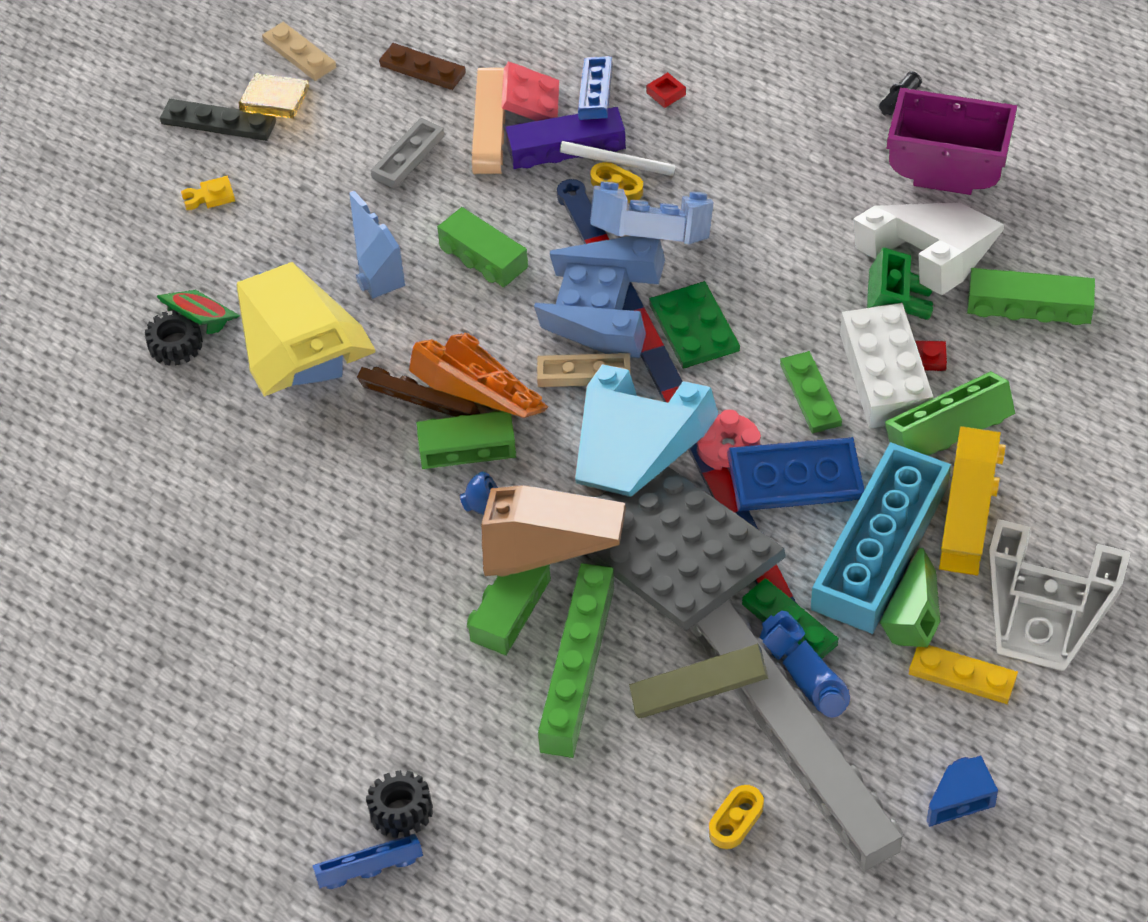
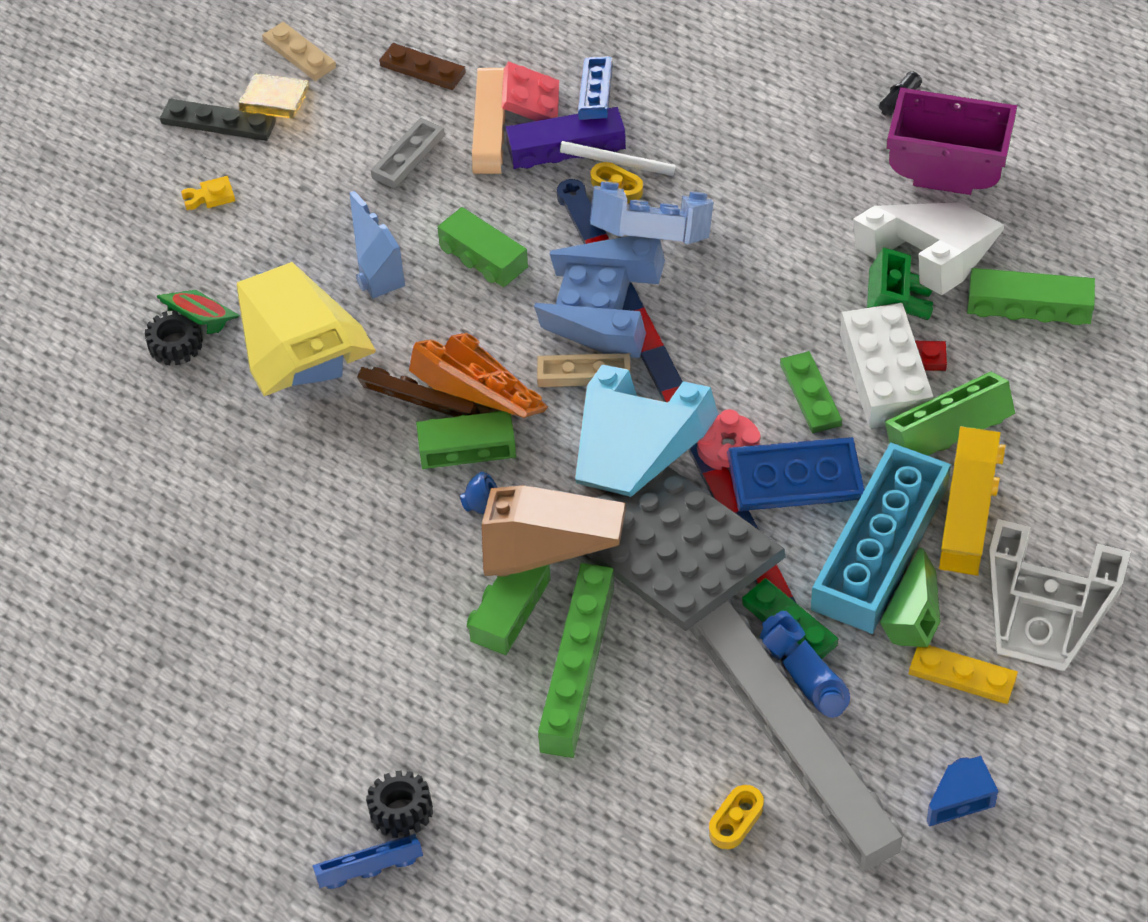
olive tile [629,643,769,718] -> none
red plate [646,72,686,108] -> none
green plate [649,281,740,369] -> none

